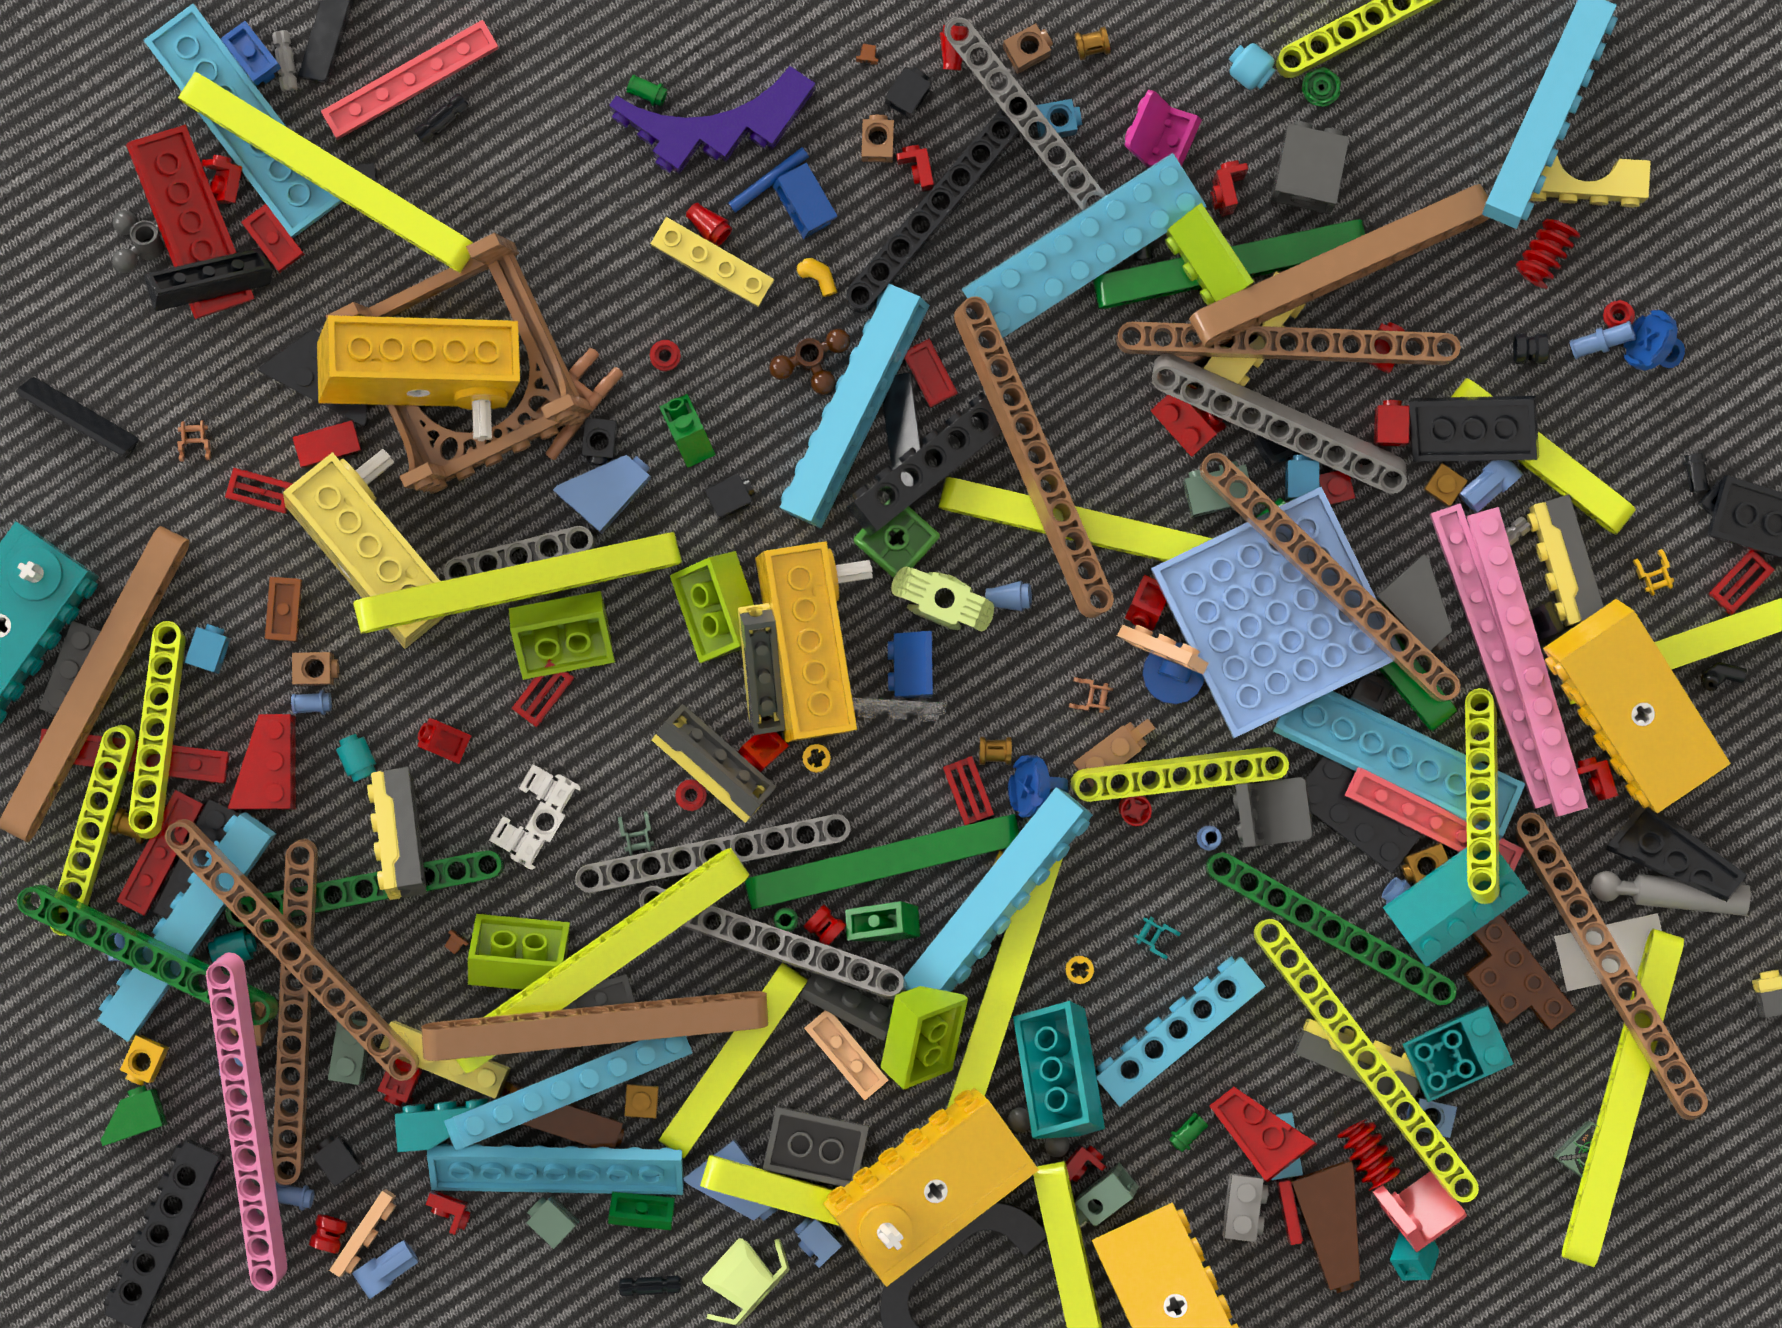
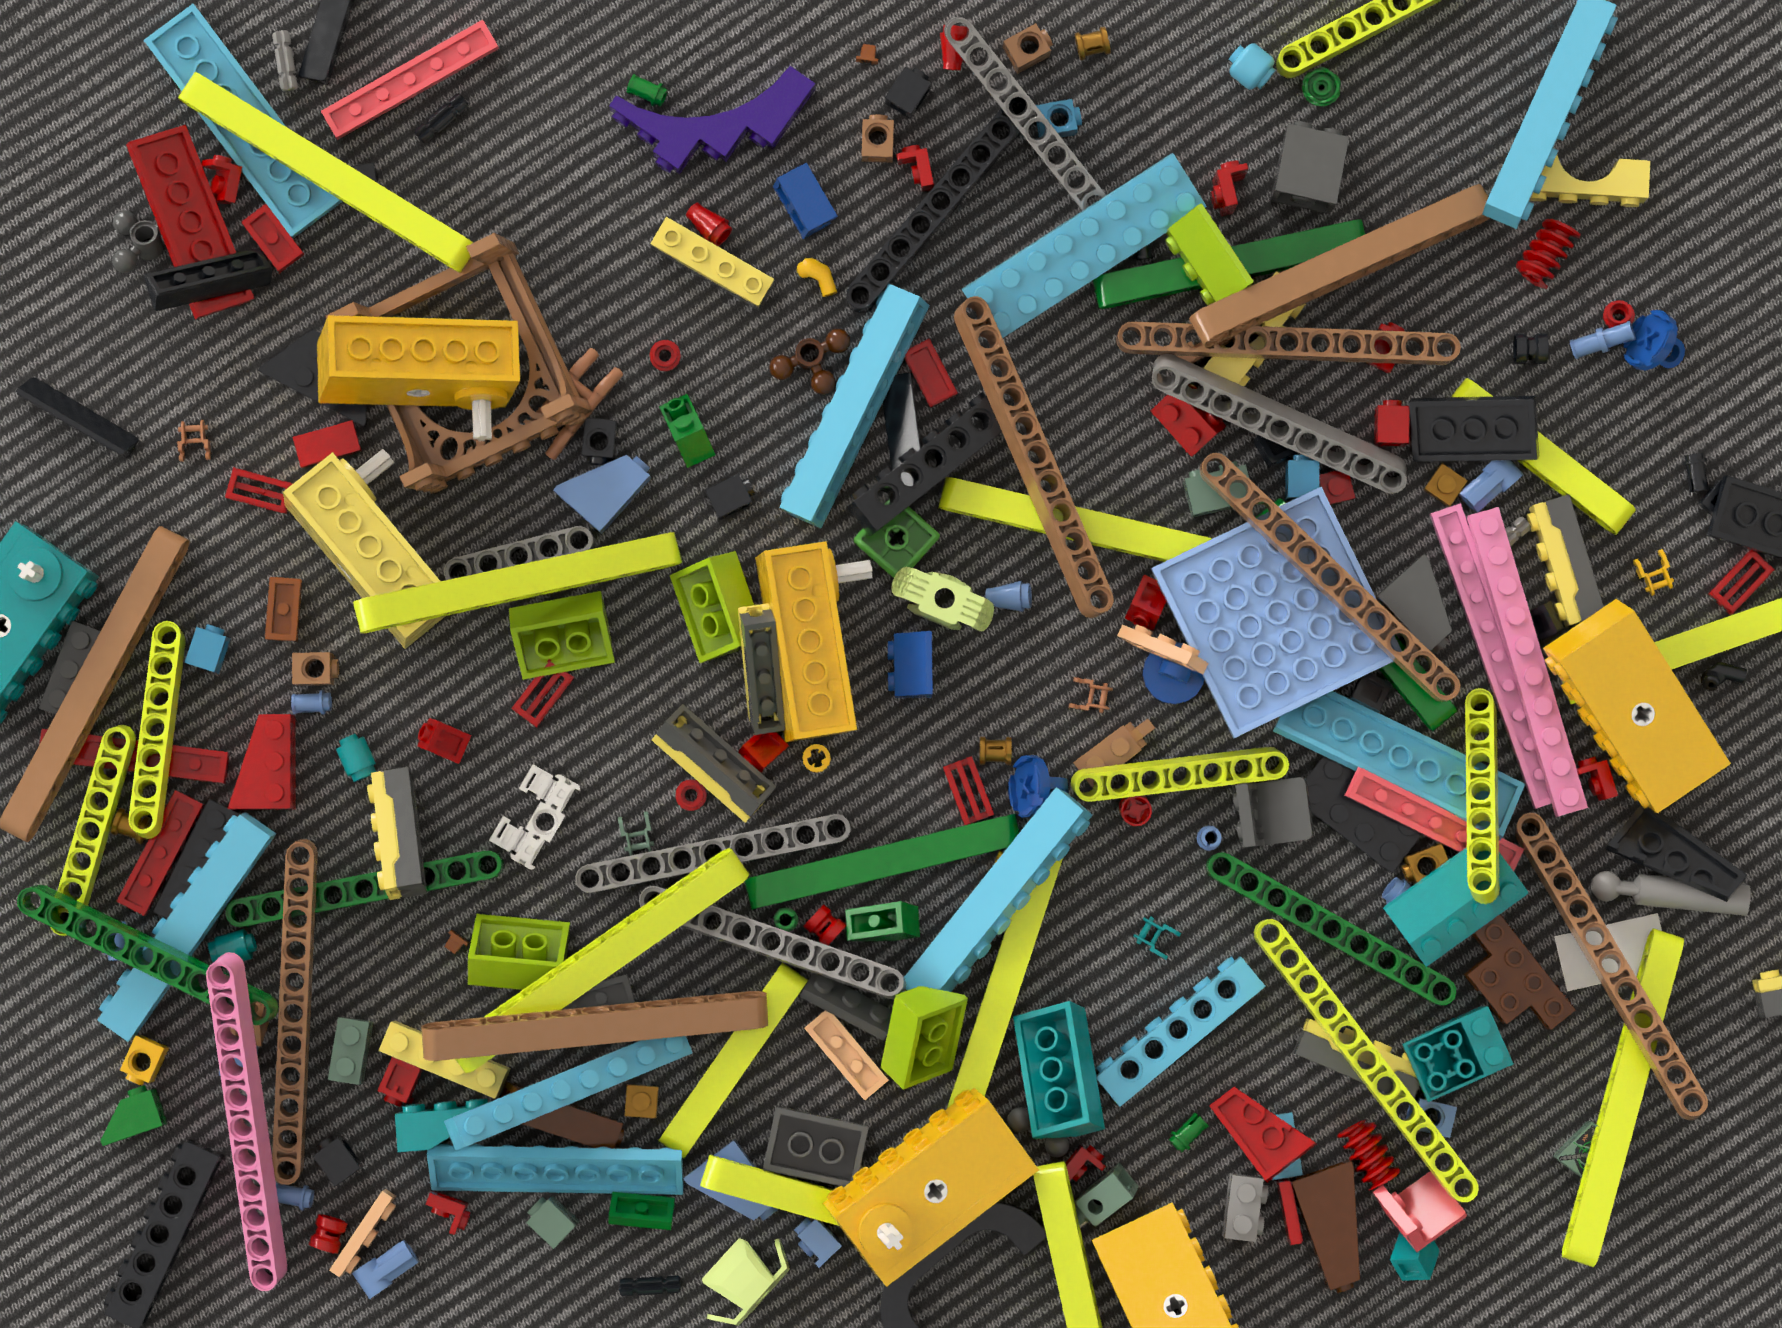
medium nougat beam [165,819,419,1081] -> none
blue plate [220,21,281,86] -> none
blue bar [728,147,809,213] -> none
clear plate [852,698,946,722] -> none
yellow bush [1065,956,1094,984] -> none
dark pink bracket [1125,90,1202,167] -> none

